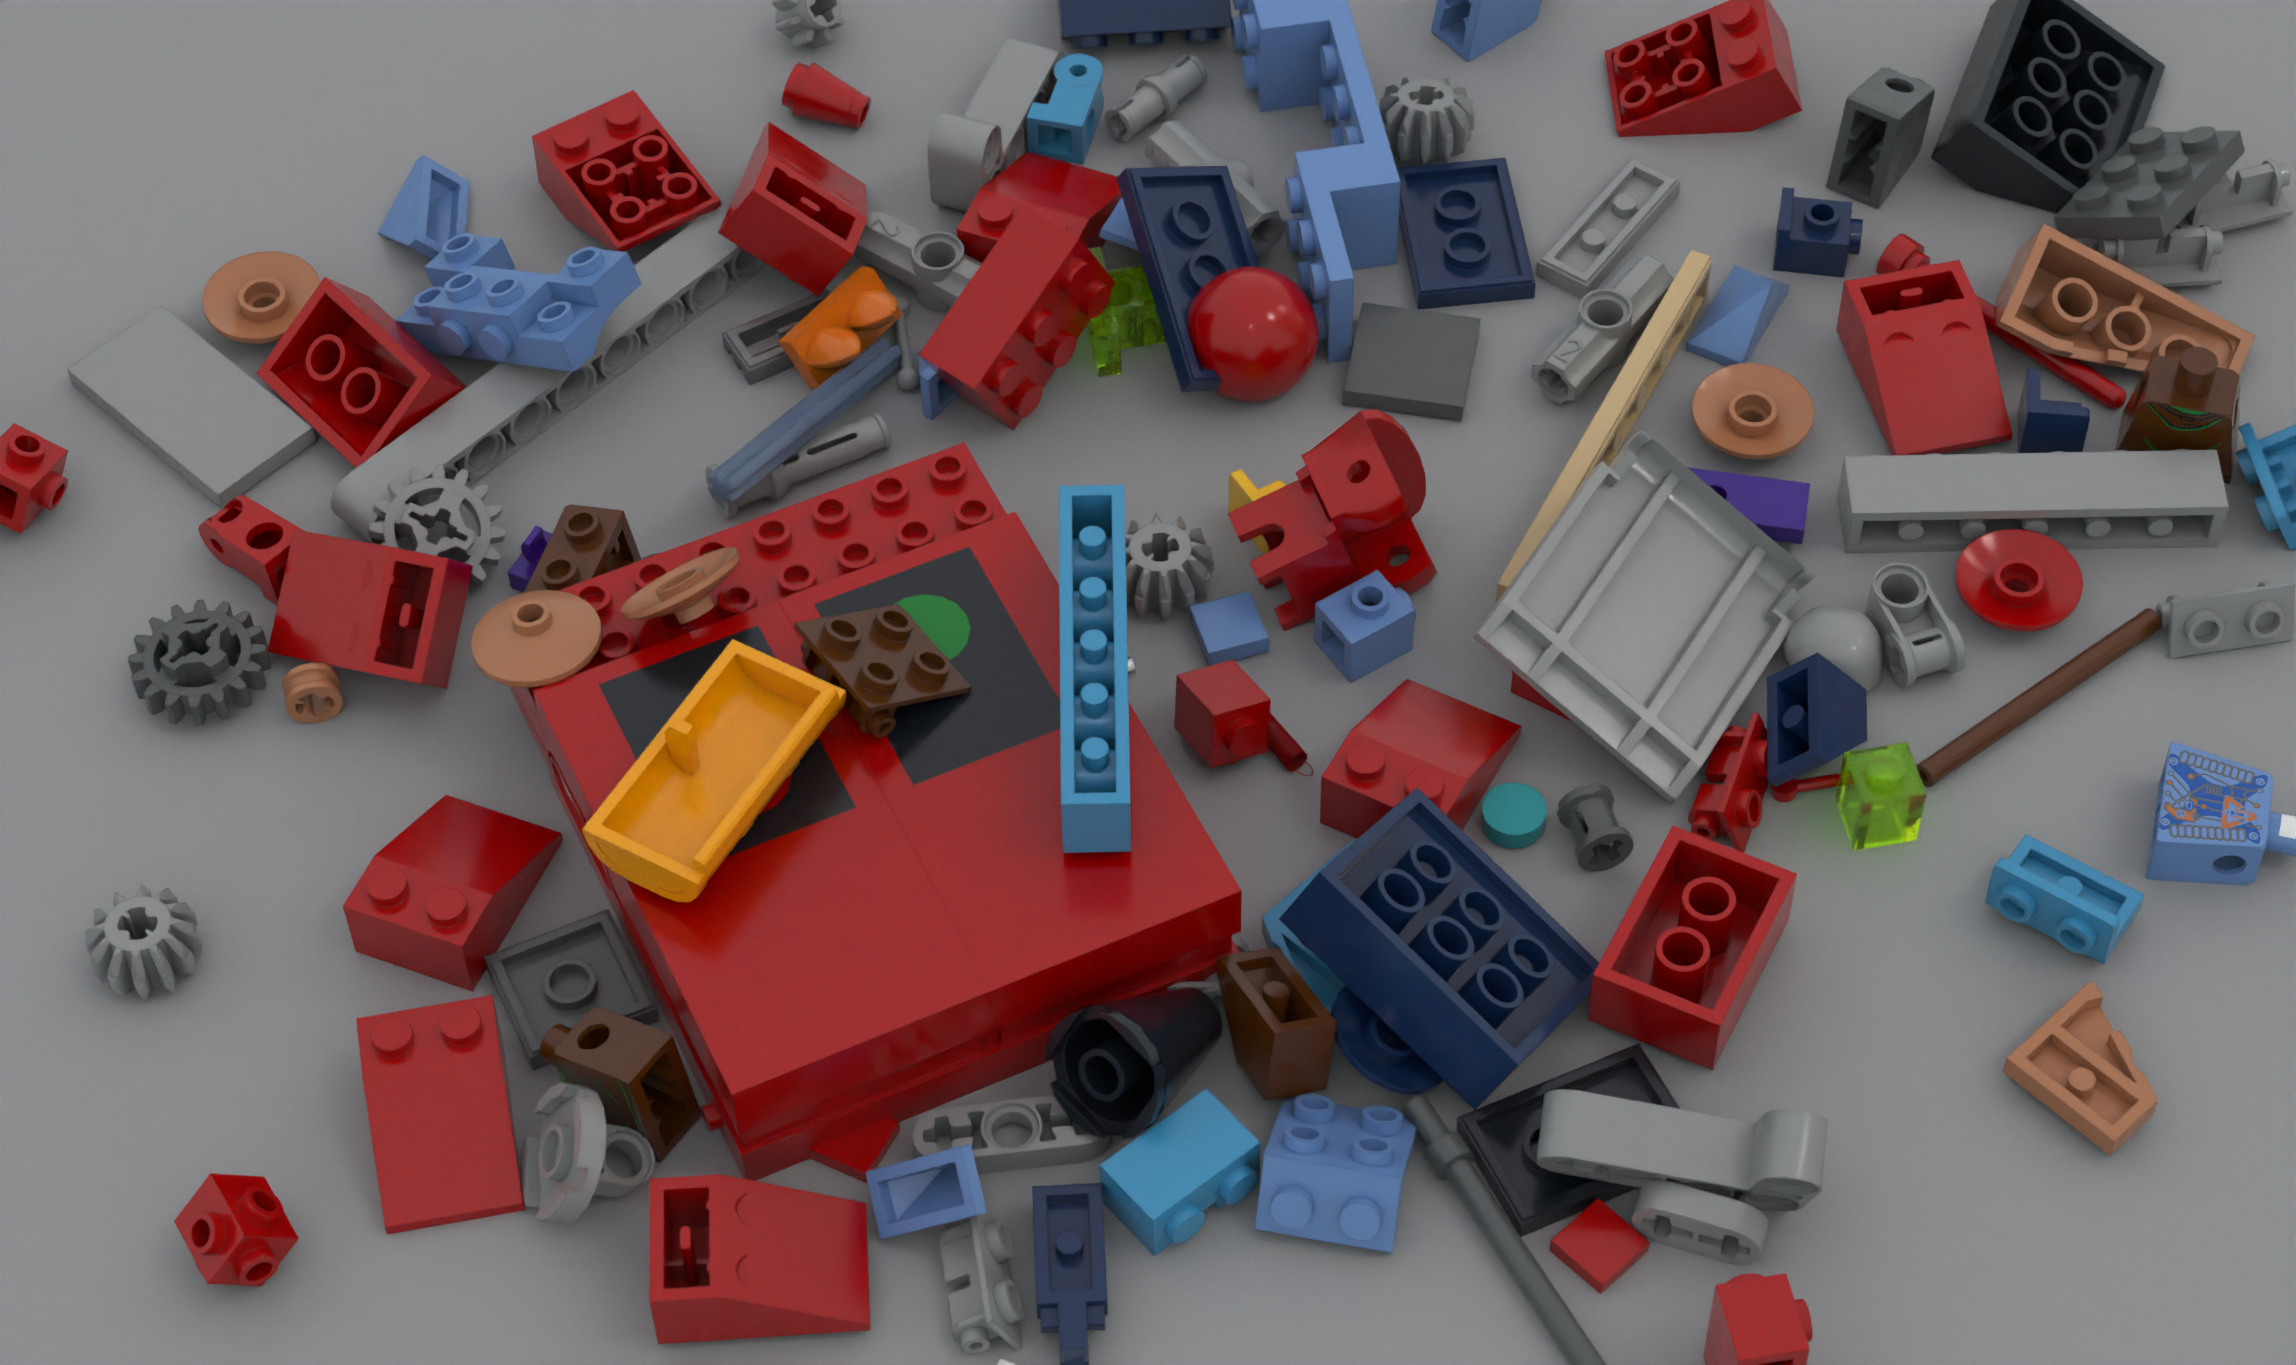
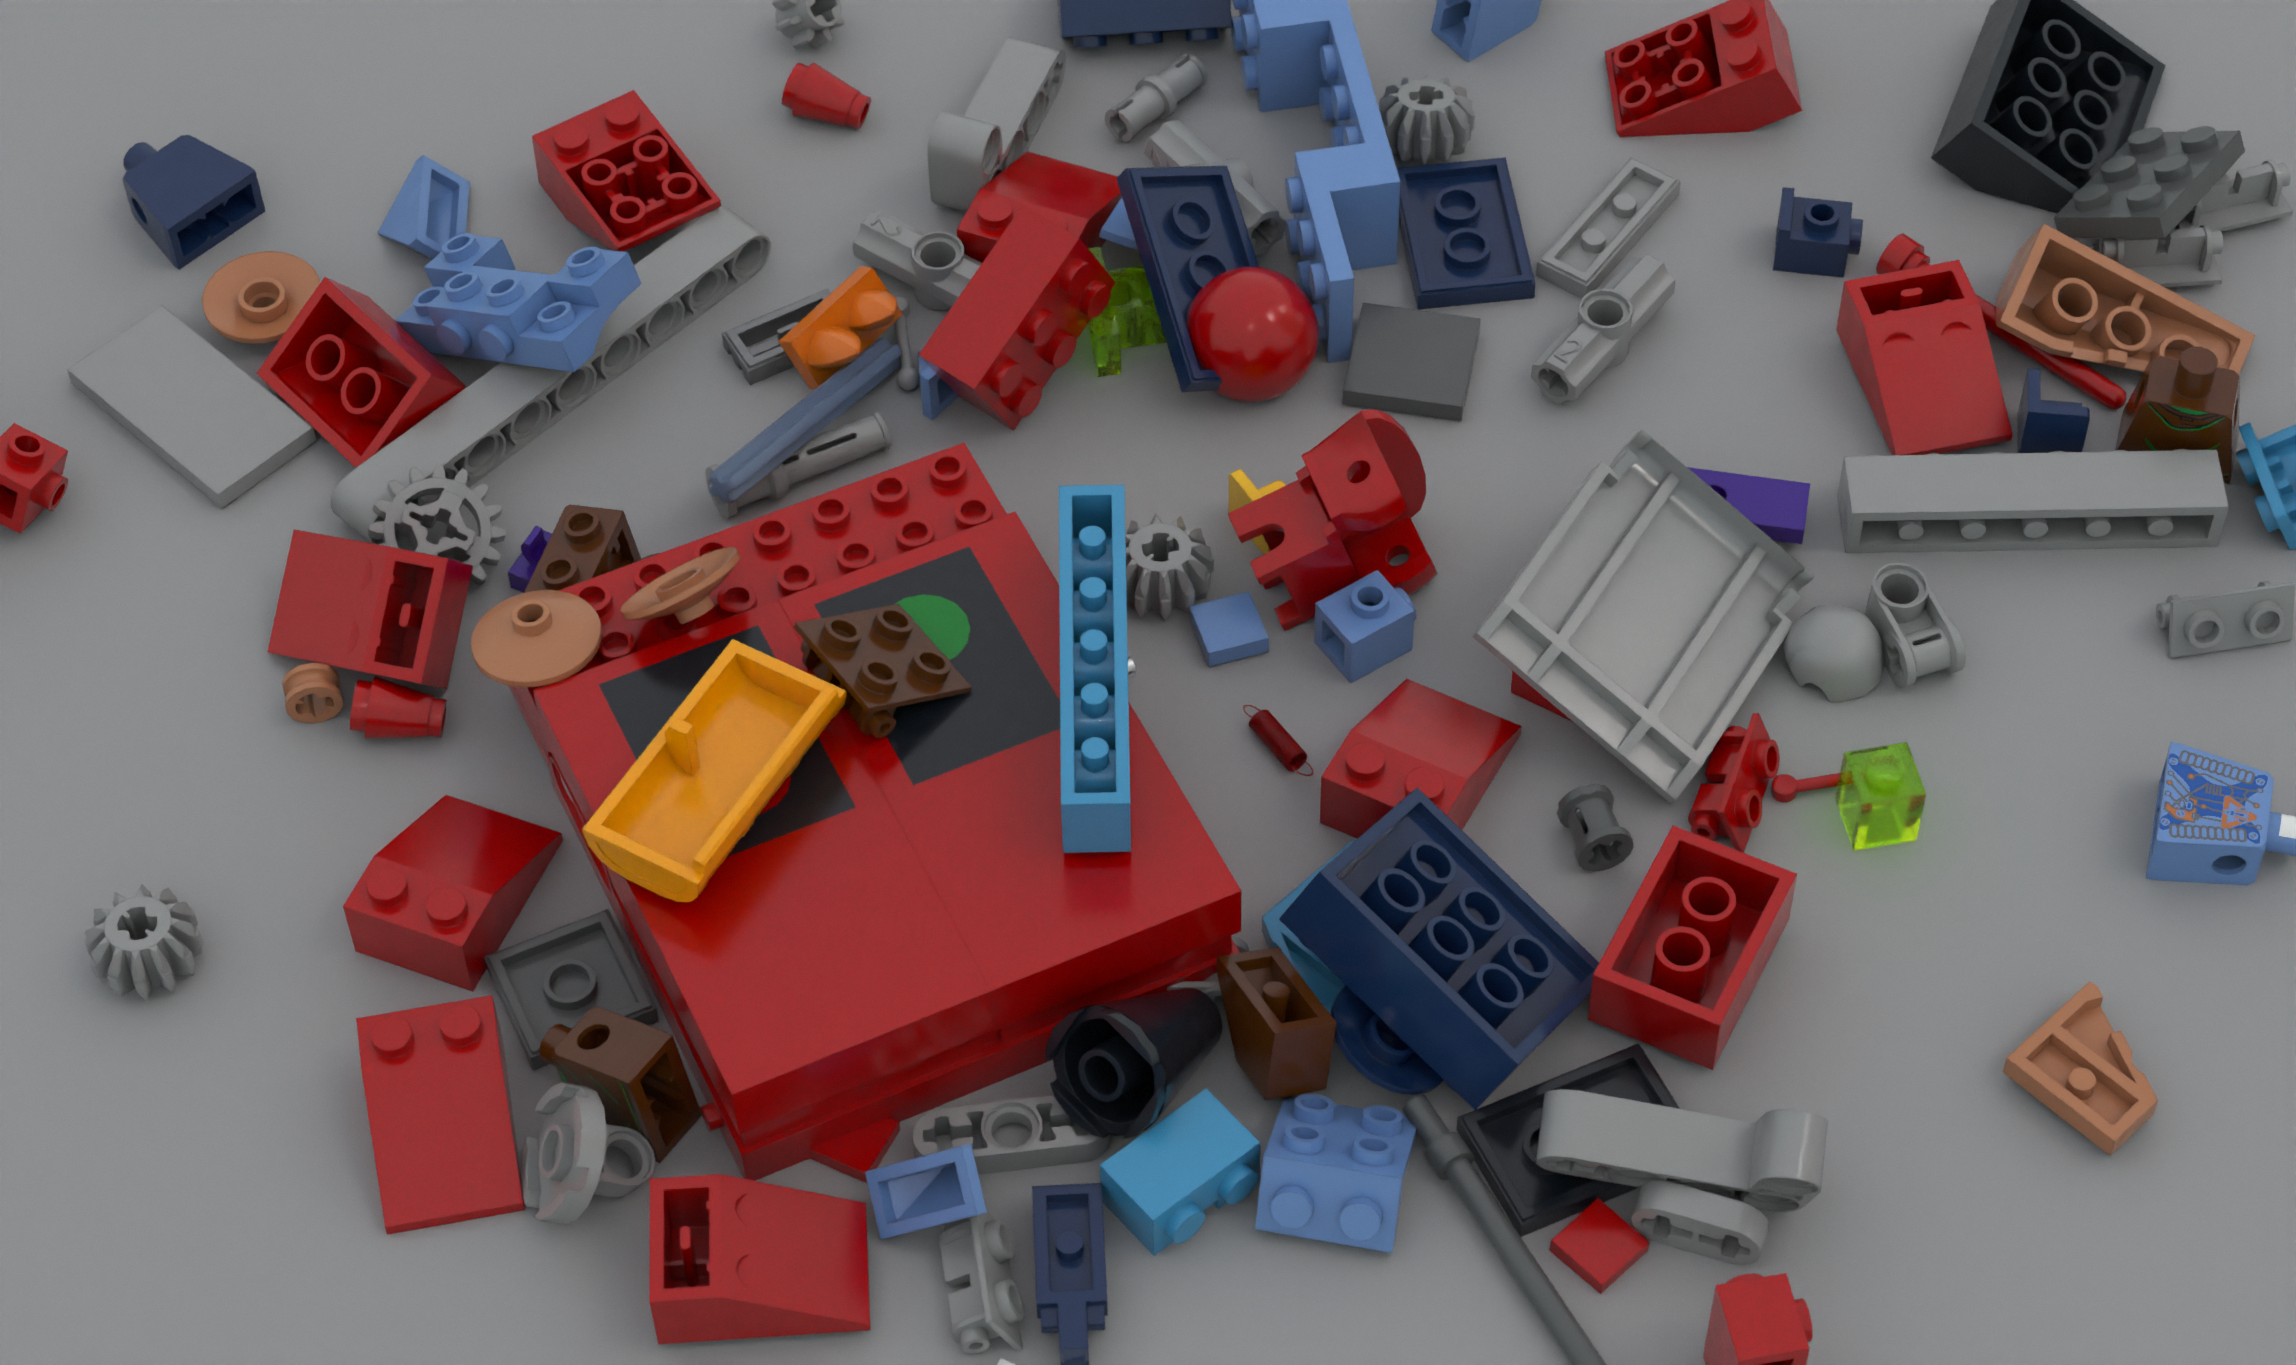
dark grey gear [128,599,272,726] -> none
red brick [174,1173,299,1286] -> none
red leg [198,495,304,605] -> none
red slope [718,122,868,296] -> none
dark azure leg [1027,54,1104,165] -> none
red brick [1174,660,1271,768] -> none
teal tile [1481,782,1547,849] -> none
tan tile [1496,250,1712,603] -> none
medium blue slope [1686,265,1789,366] -> none
nougat dish [1691,363,1814,460] -> none
dark blue slope [1767,652,1868,787] -> none
dark grey torso [1826,68,1935,209] -> none
reddish brown piece [1914,608,2162,787] -> none
red dish [1955,529,2083,632] -> none
dark azure bracket [1985,834,2145,964] -> none
none -> dark blue torso [122,135,265,270]
none -> red cone [350,676,447,739]

